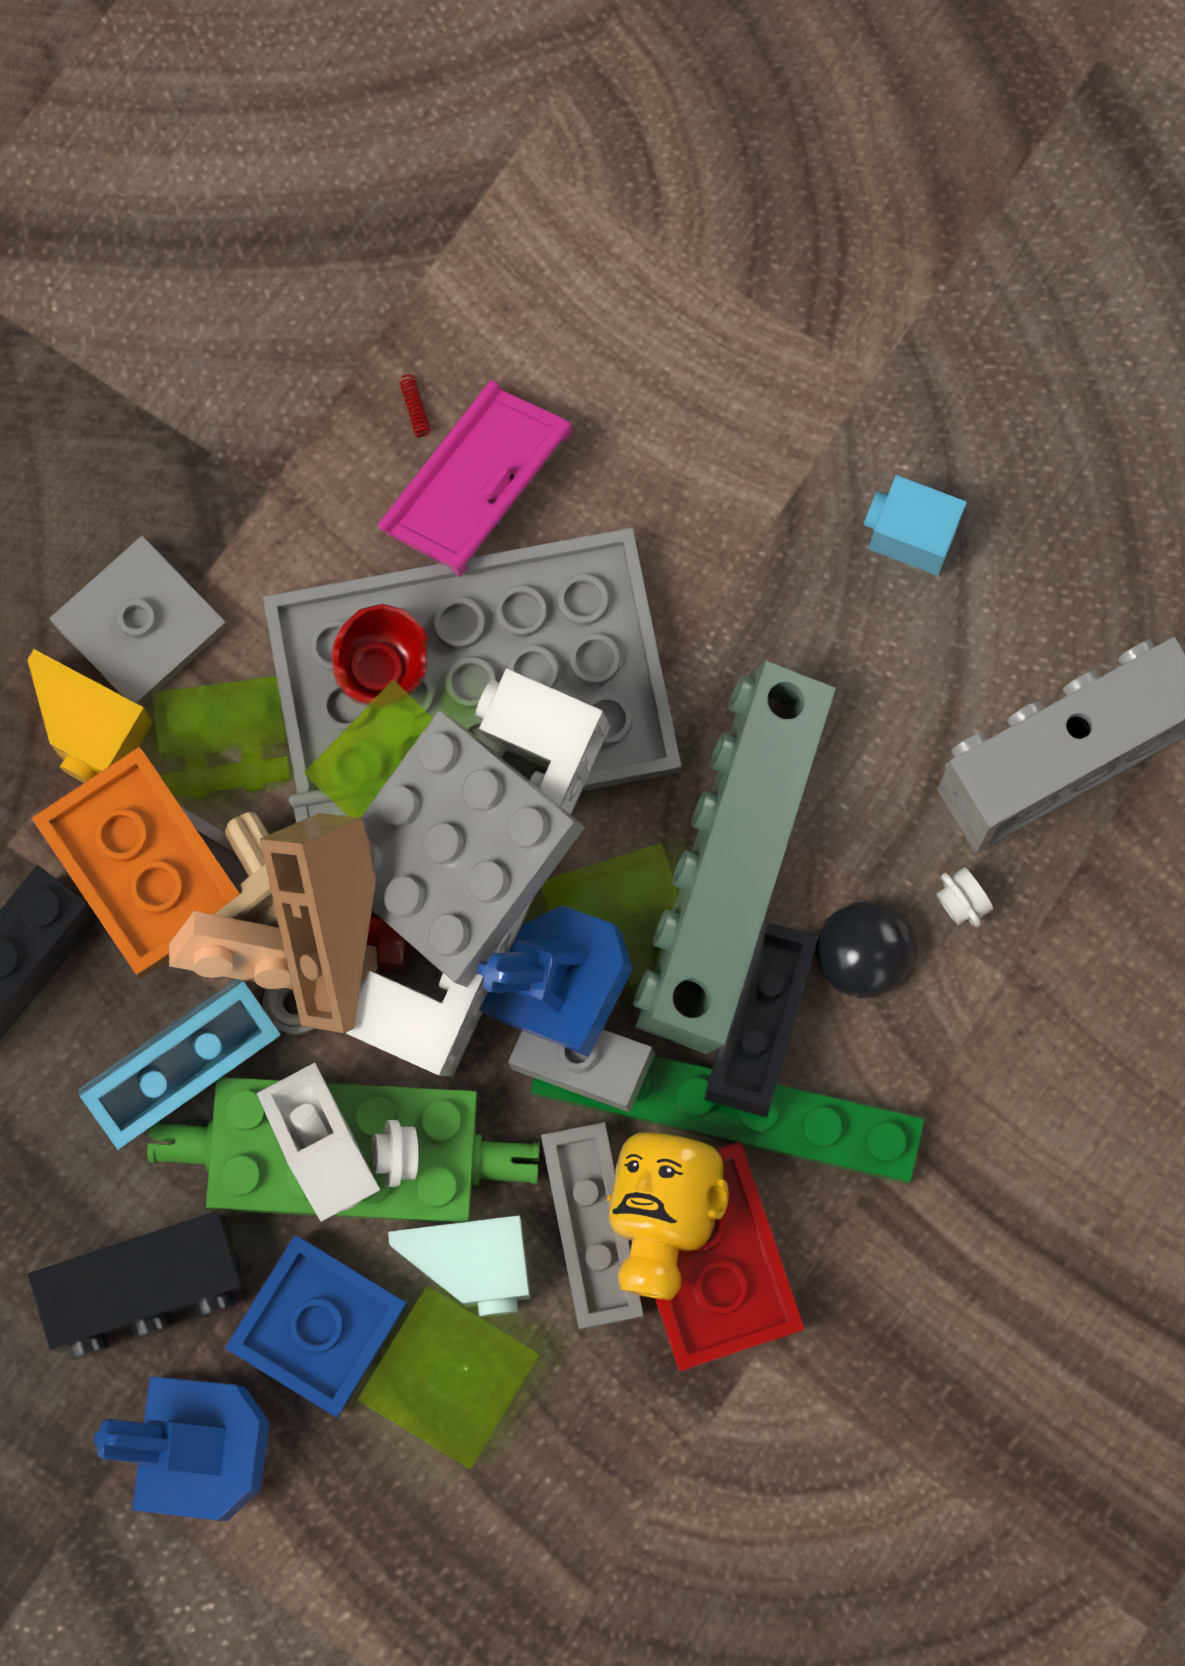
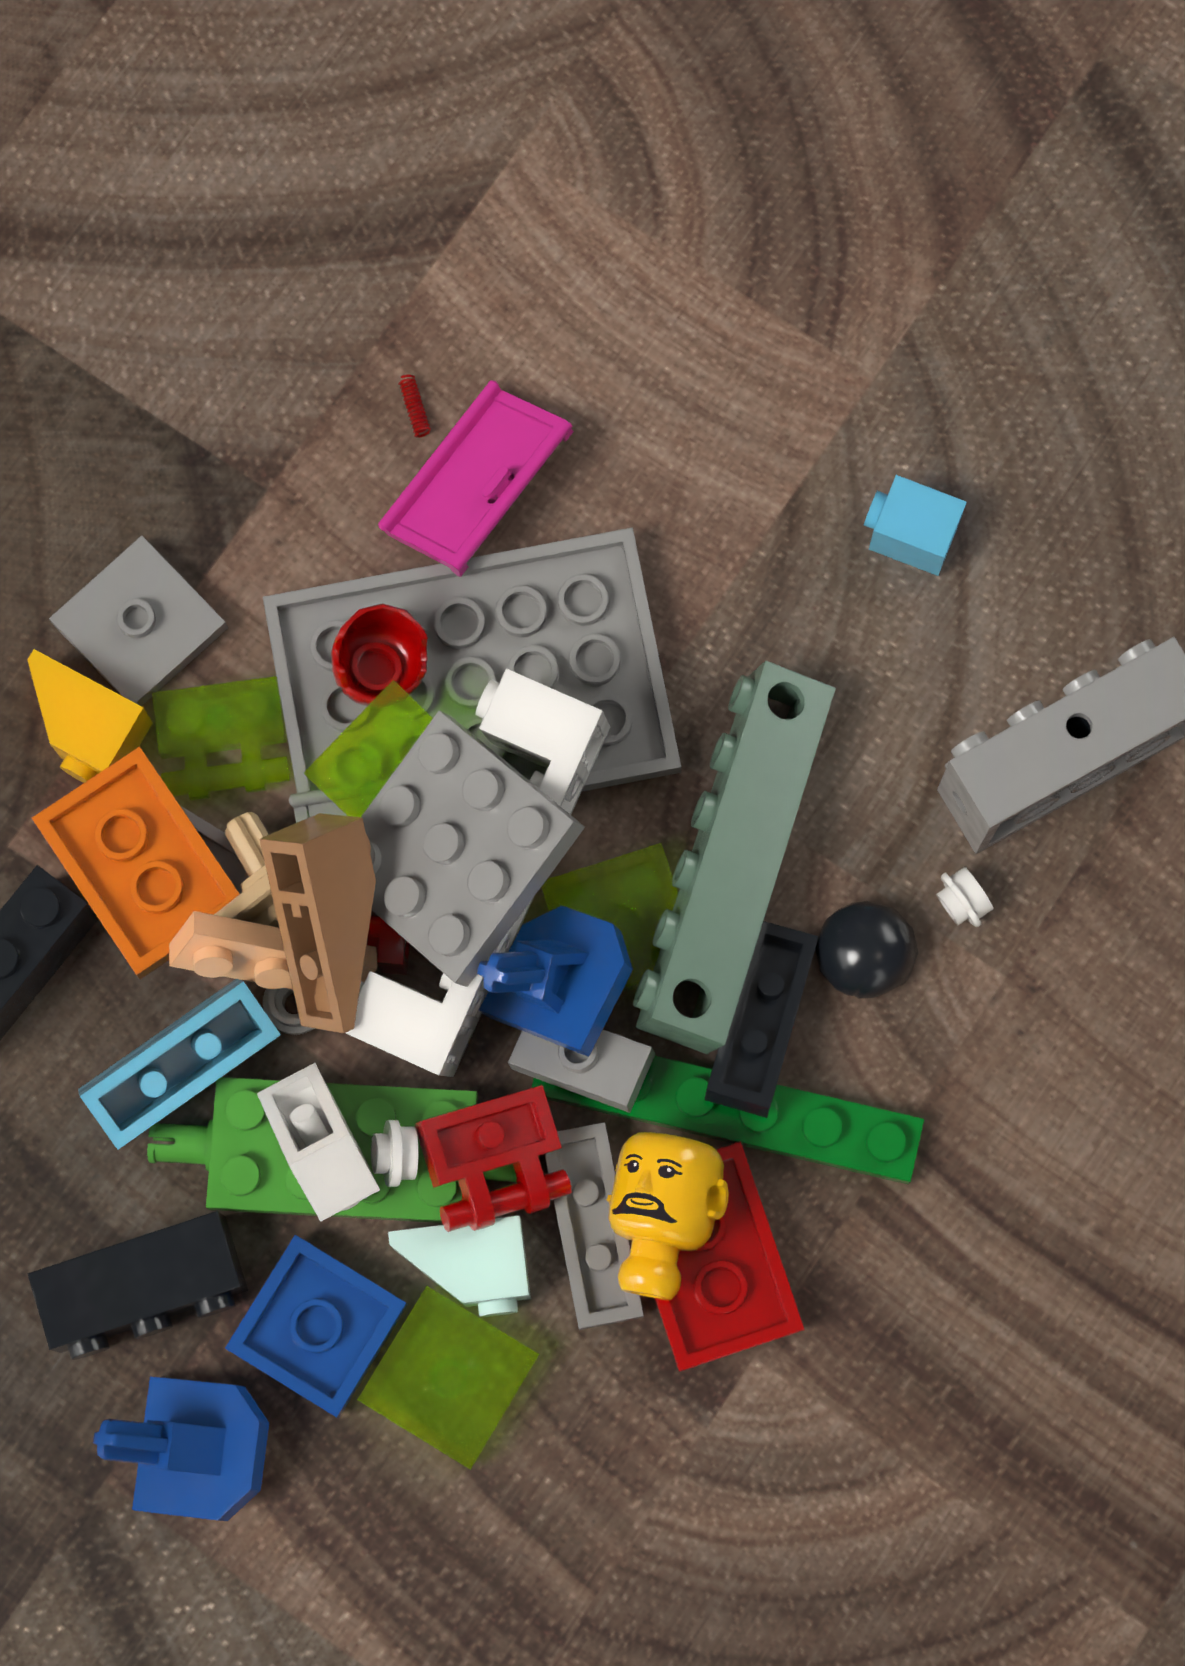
none -> red plate [414,1085,572,1232]

